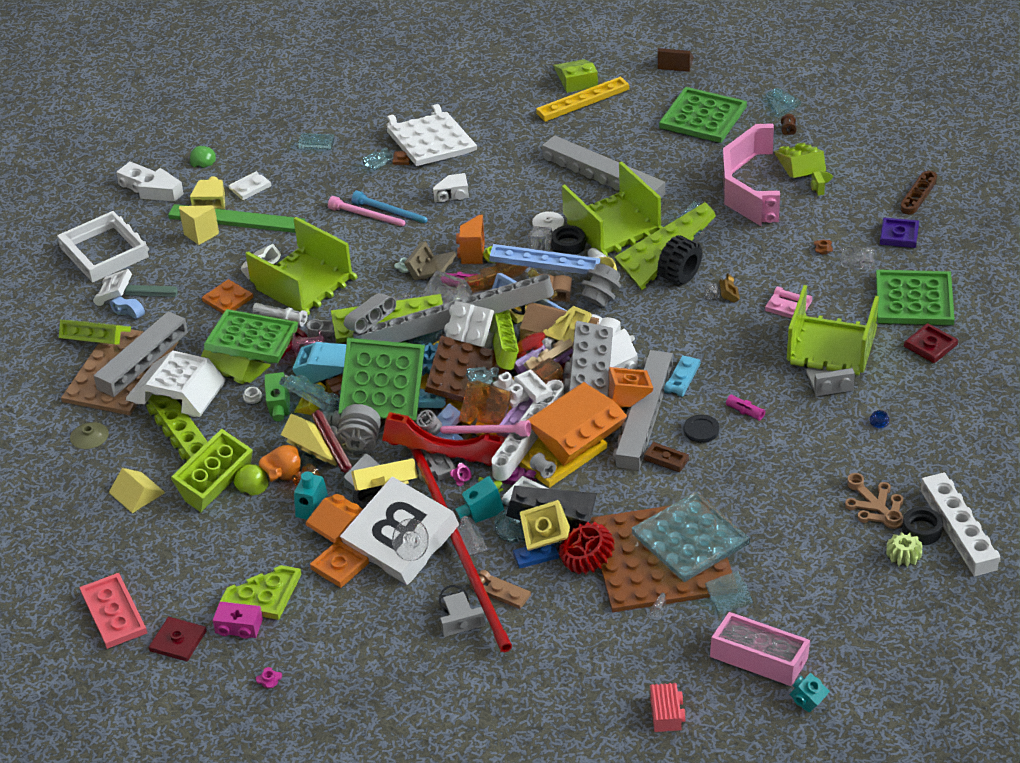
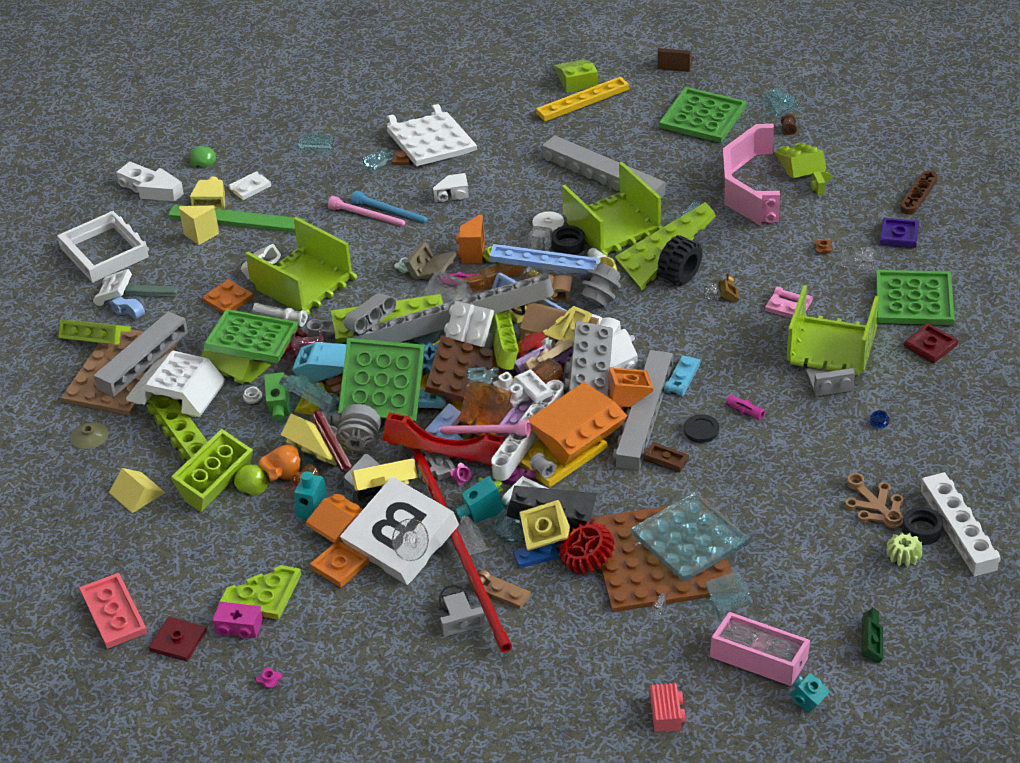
light grey wheel [417,410,442,436] -> none
none -> dark green hinge [861,607,883,663]

